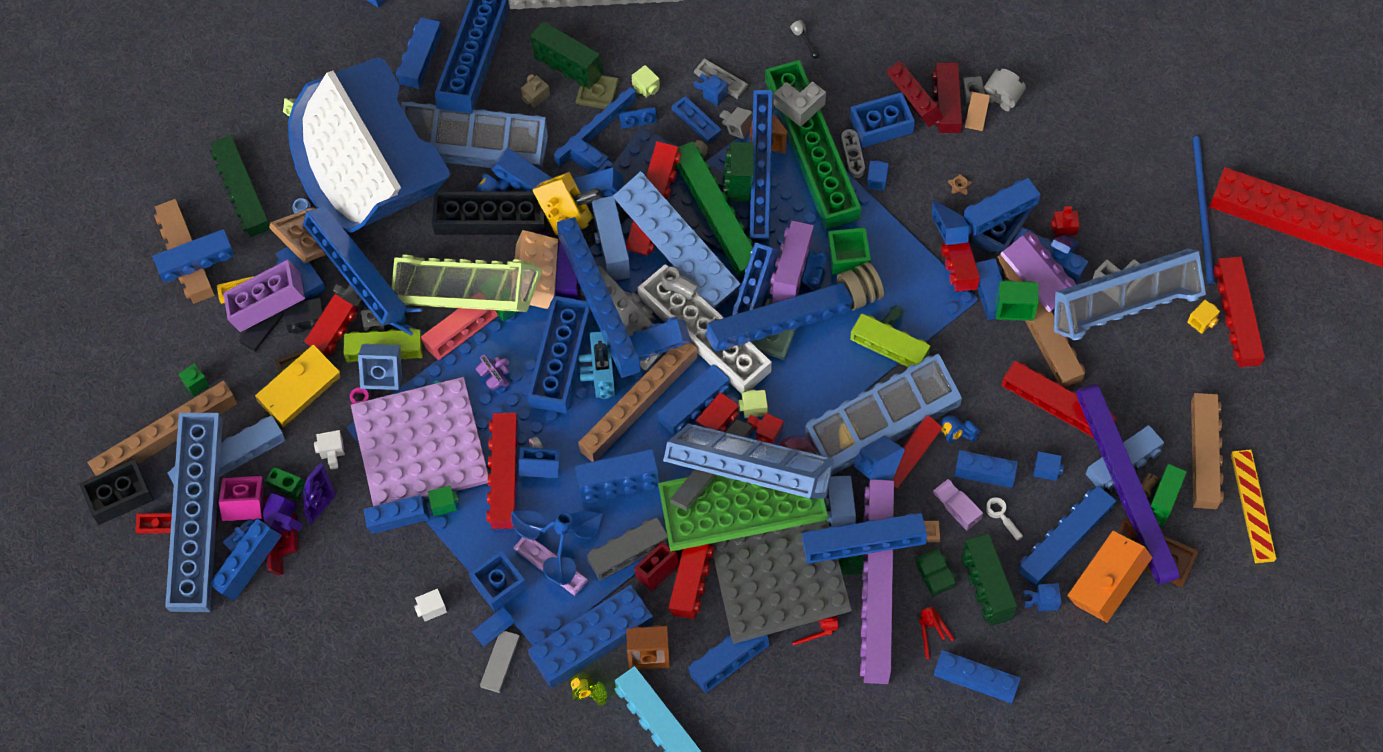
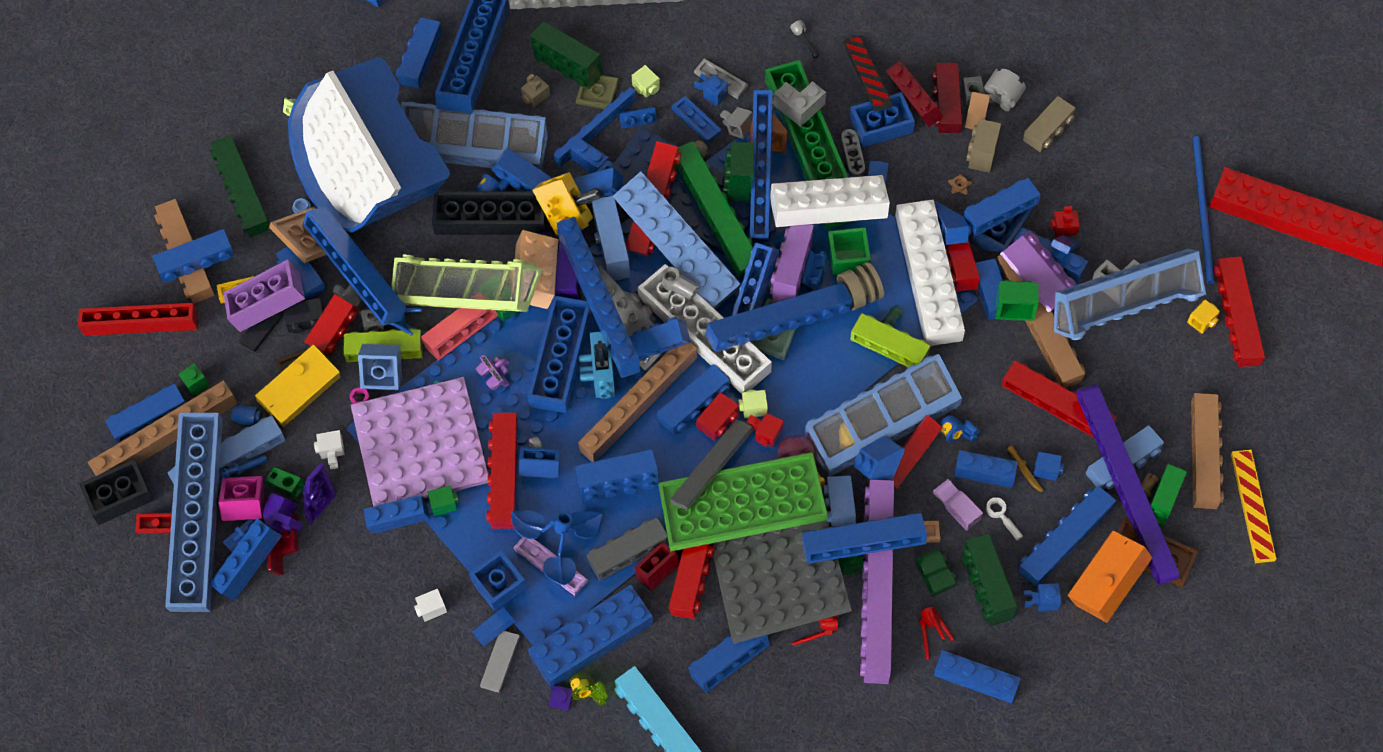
dark orange slope [626,625,670,670] -> none
medium blue window [663,424,834,498] -> none
none -> red brick [78,303,198,336]
none -> blue brick [105,384,185,443]
none -> blue piece [219,455,267,484]
none -> blue brick [232,405,262,426]
none -> dark purple plate [549,685,573,711]
none -> white brick [770,175,890,227]
none -> pearl dark grey tile [843,36,892,112]
none -> white brick [895,200,965,346]
none -> dark tan brick [966,119,1001,173]
none -> pearl gold piece [1007,445,1043,492]
none -> dark tan brick [1023,96,1075,152]

